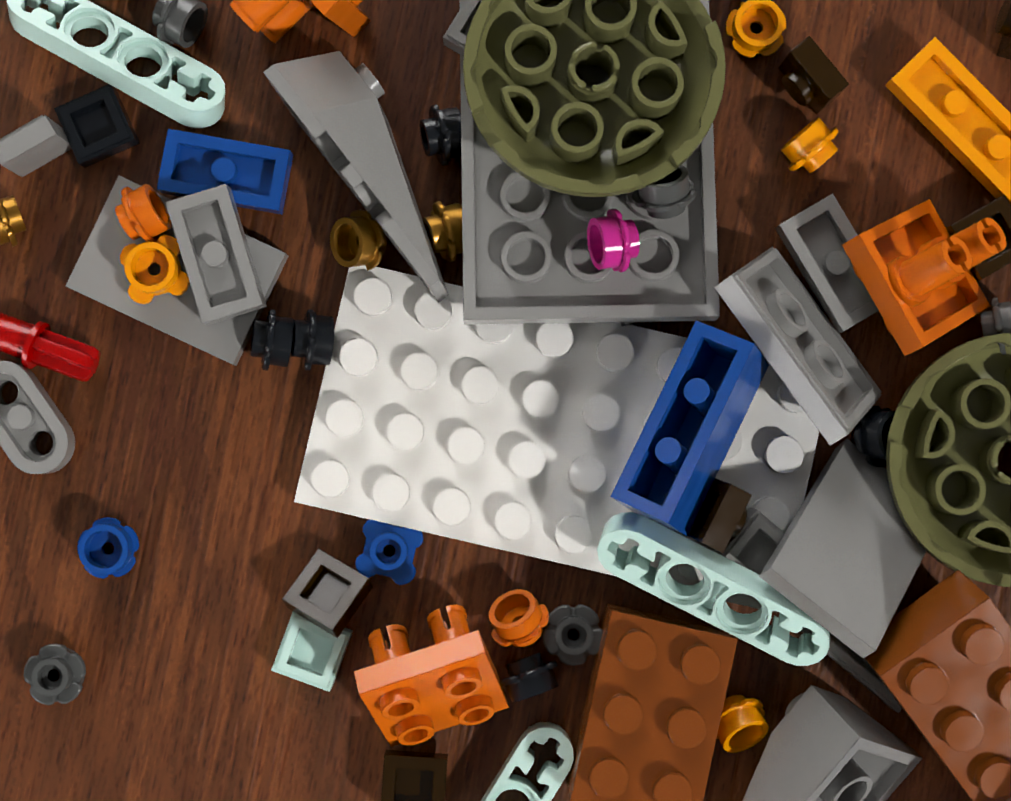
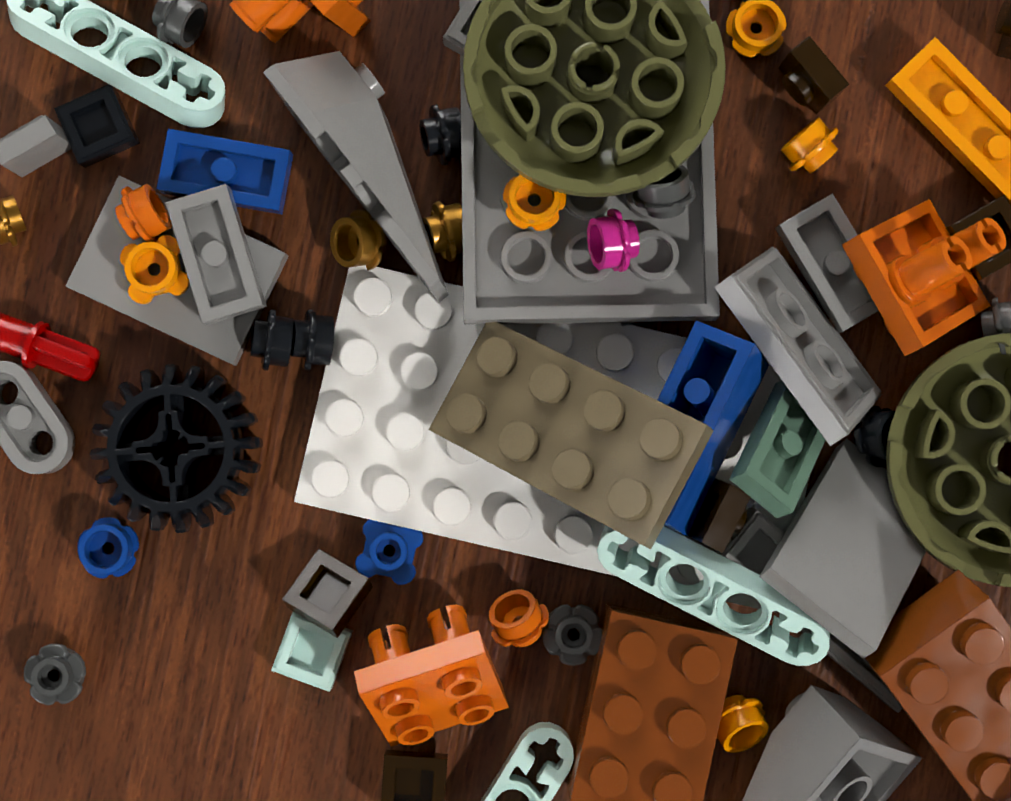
black plate [500,652,559,703] -> none
none -> black gear [90,364,263,533]
none -> dark tan plate [428,322,714,549]
none -> light orange plate [503,174,566,231]
none -> sand green plate [729,380,825,518]

